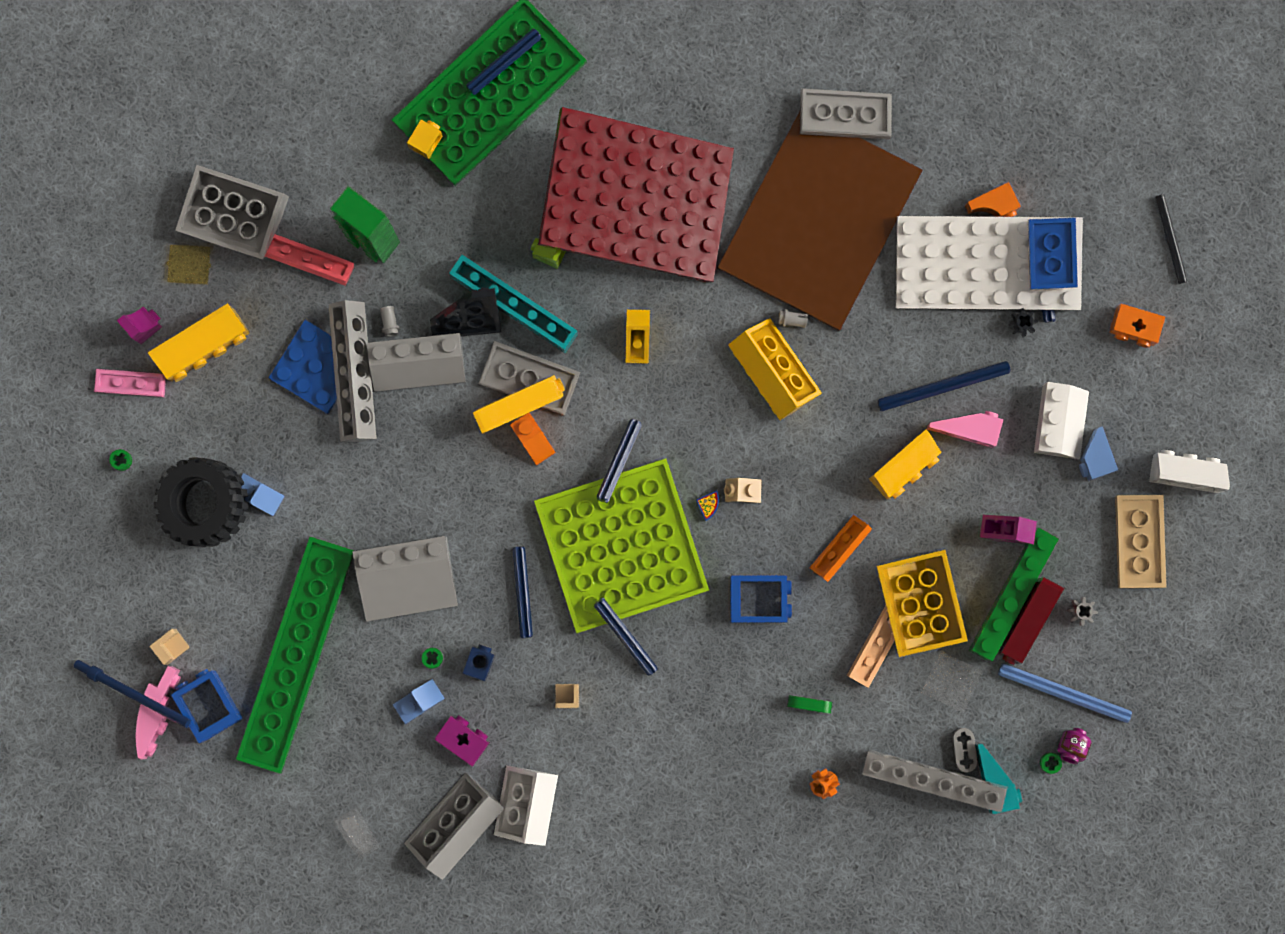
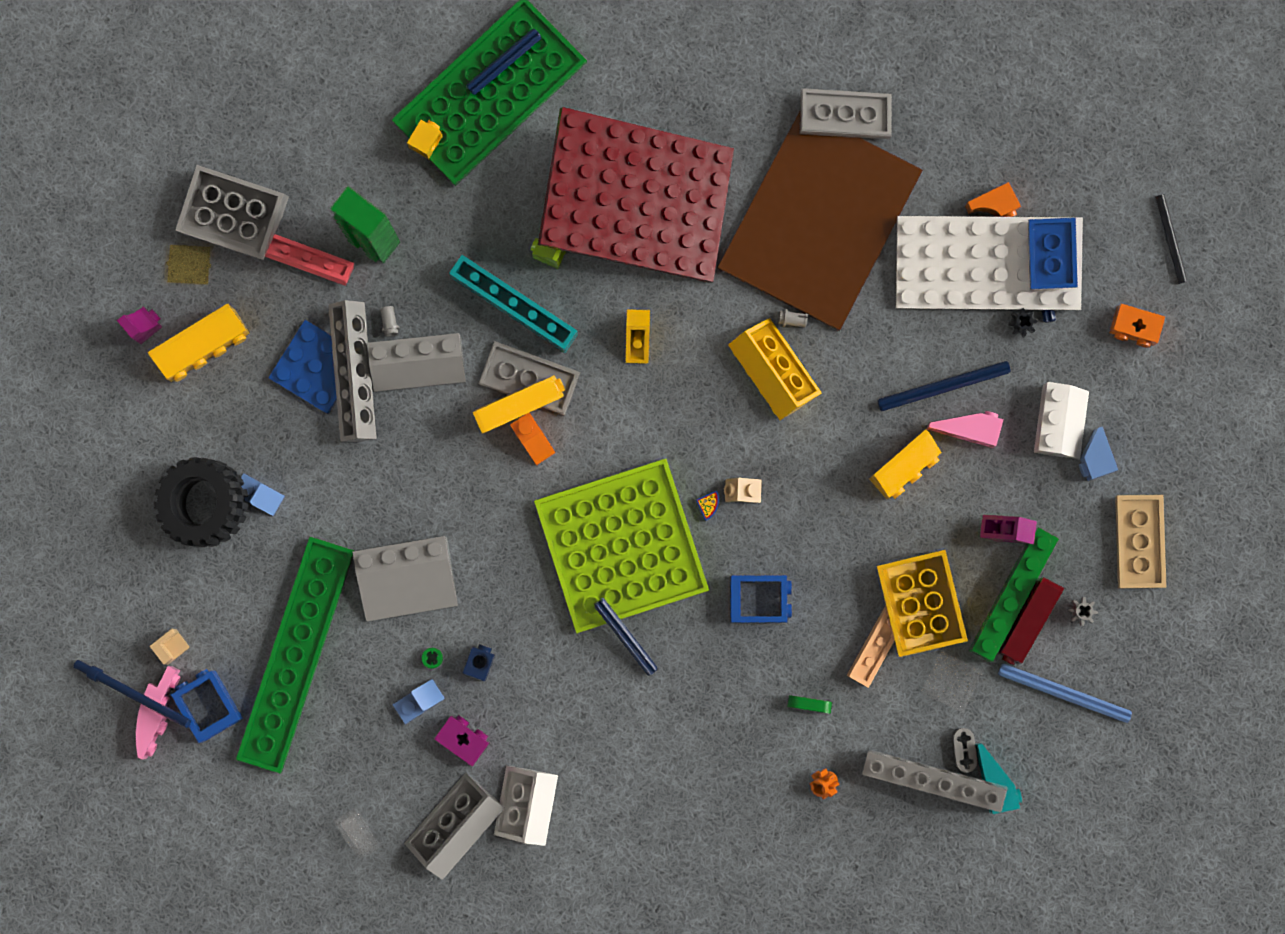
bright pink tile [94,369,166,397] -> none
green bush [109,449,132,471] -> none
black plate [430,288,502,336] -> none
dark blue axle [512,546,533,638] -> none
tan panel [555,684,579,708] -> none
axle [597,419,642,503] -> none
orange plate [810,515,872,582] -> none
green bush [1039,753,1062,774] -> none
magenta head [1057,728,1092,764] -> none
white slope [1149,450,1230,493] -> none

